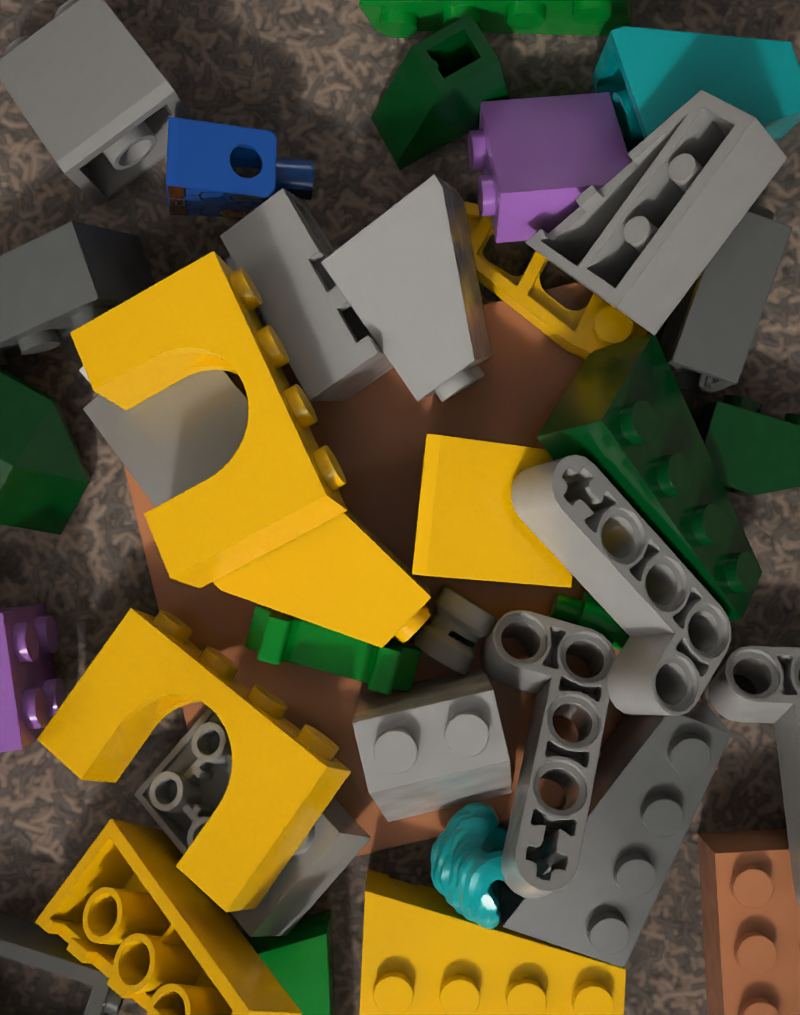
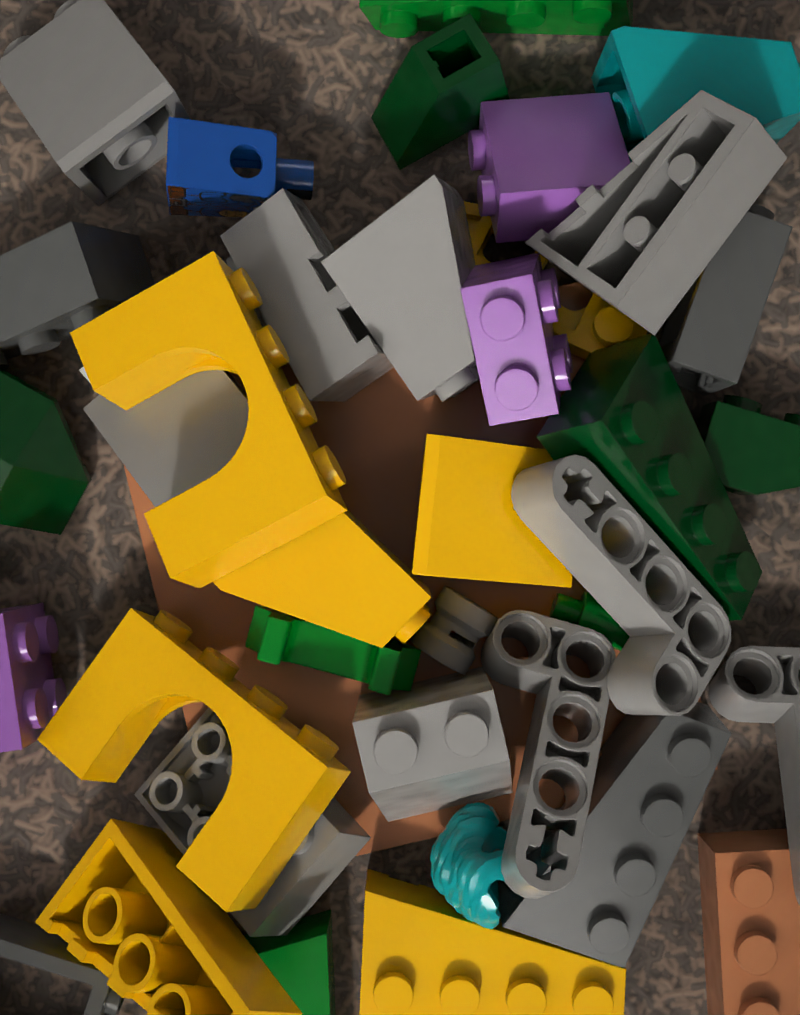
none -> medium lavender brick [460,253,573,426]

